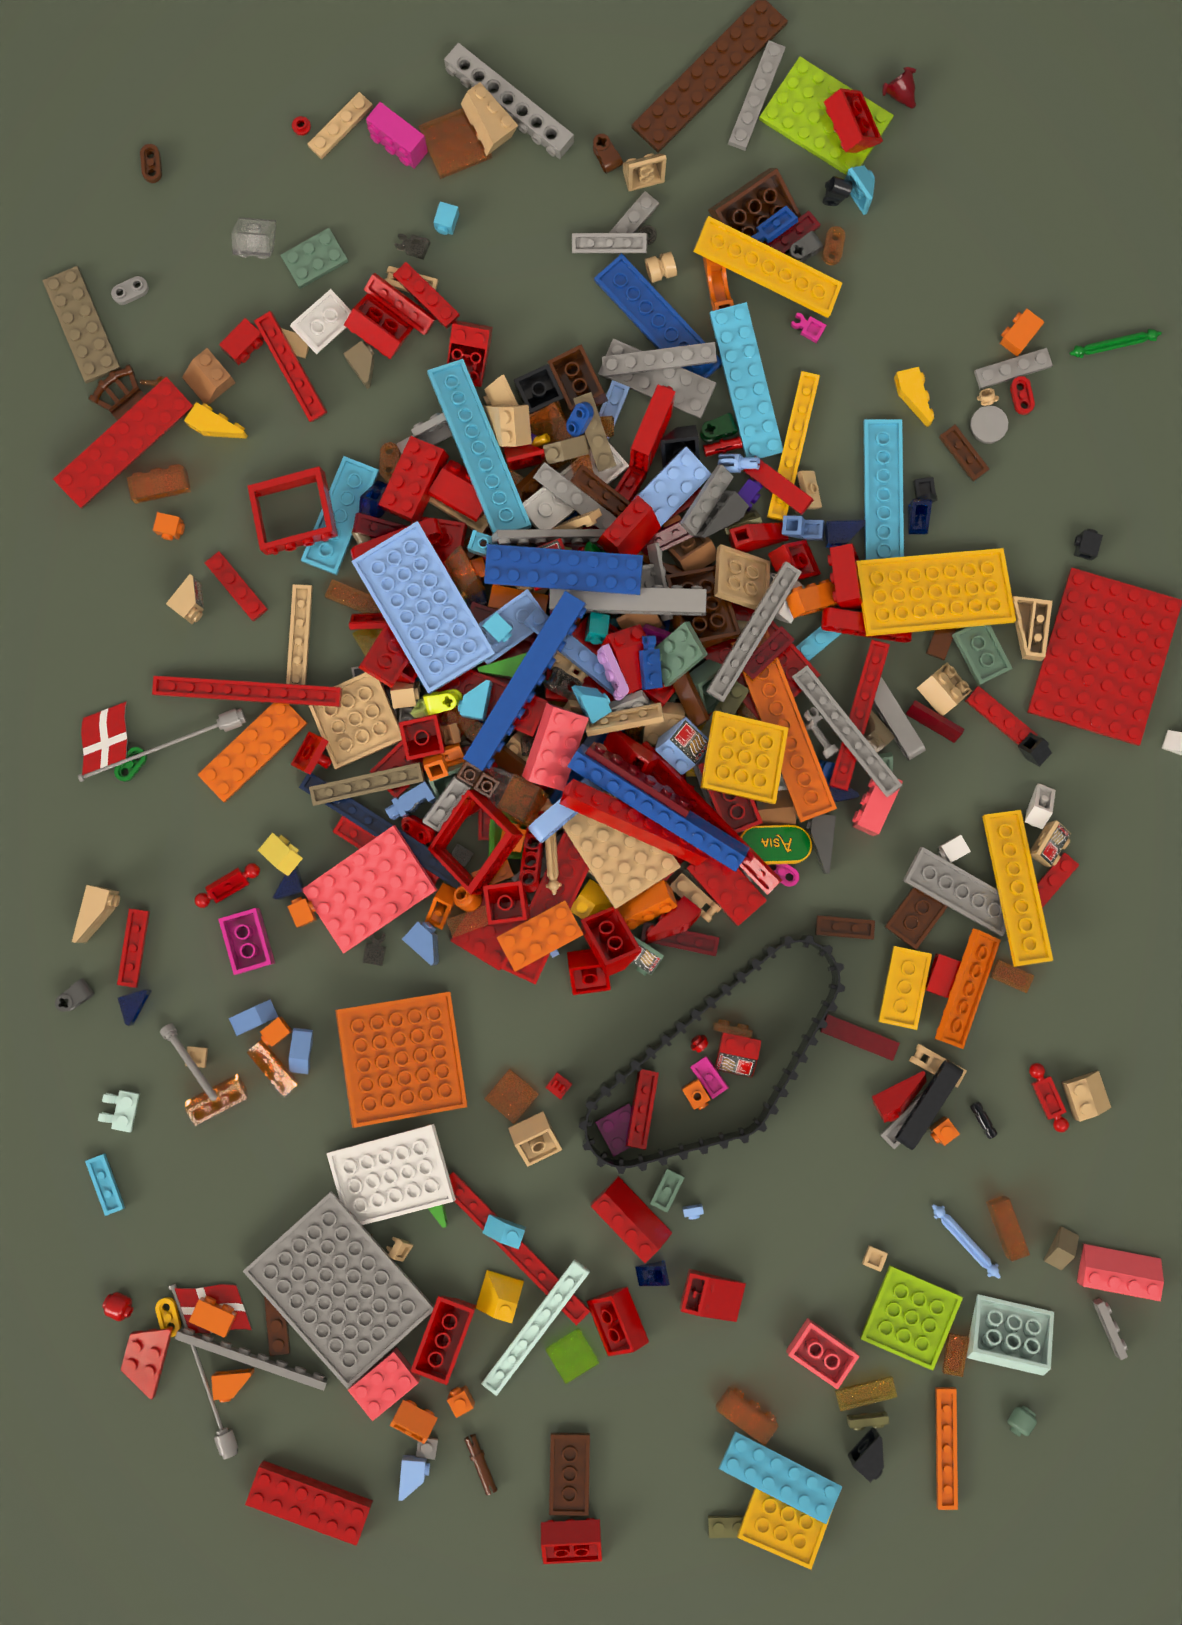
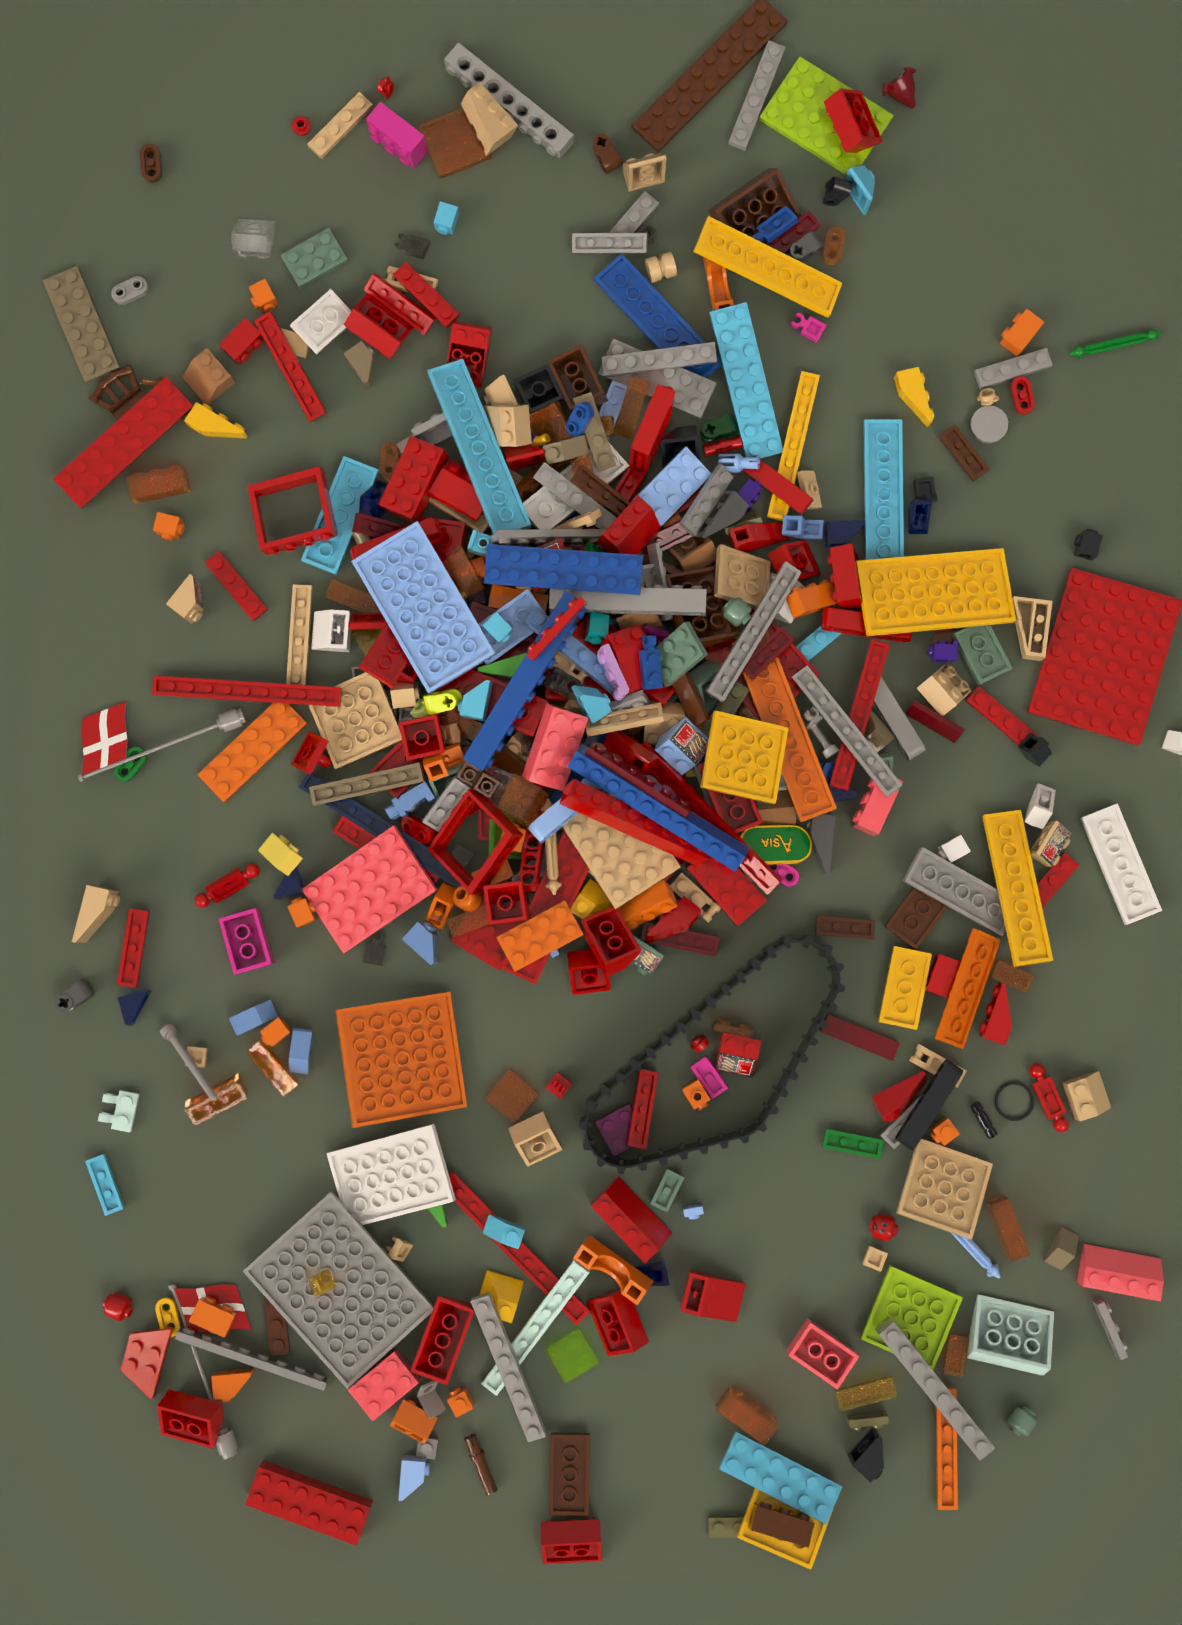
none -> red slope [157,1389,223,1449]
none -> orange brick [248,279,279,313]
none -> clear yellow slope [307,1269,336,1297]
none -> white slope [311,610,352,652]
none -> red plate [378,76,394,99]
none -> light grey bracket [417,1380,446,1418]
none -> light grey plate [471,1292,547,1442]
none -> red plate [526,597,587,661]
none -> orange arch [573,1235,654,1305]
none -> clear orange slope [615,376,650,440]
none -> sand green head [722,598,752,627]
none -> reddish brown brick [748,1501,815,1548]
none -> green plate [822,1128,884,1159]
none -> red head [869,1213,899,1242]
none -> light grey brick [875,1318,995,1461]
none -> tan plate [896,1139,993,1239]
none -> dark purple brick [928,640,958,663]
none -> red slope [979,982,1012,1045]
none -> black piece [995,1082,1034,1121]
none -> white plate [1080,803,1162,925]

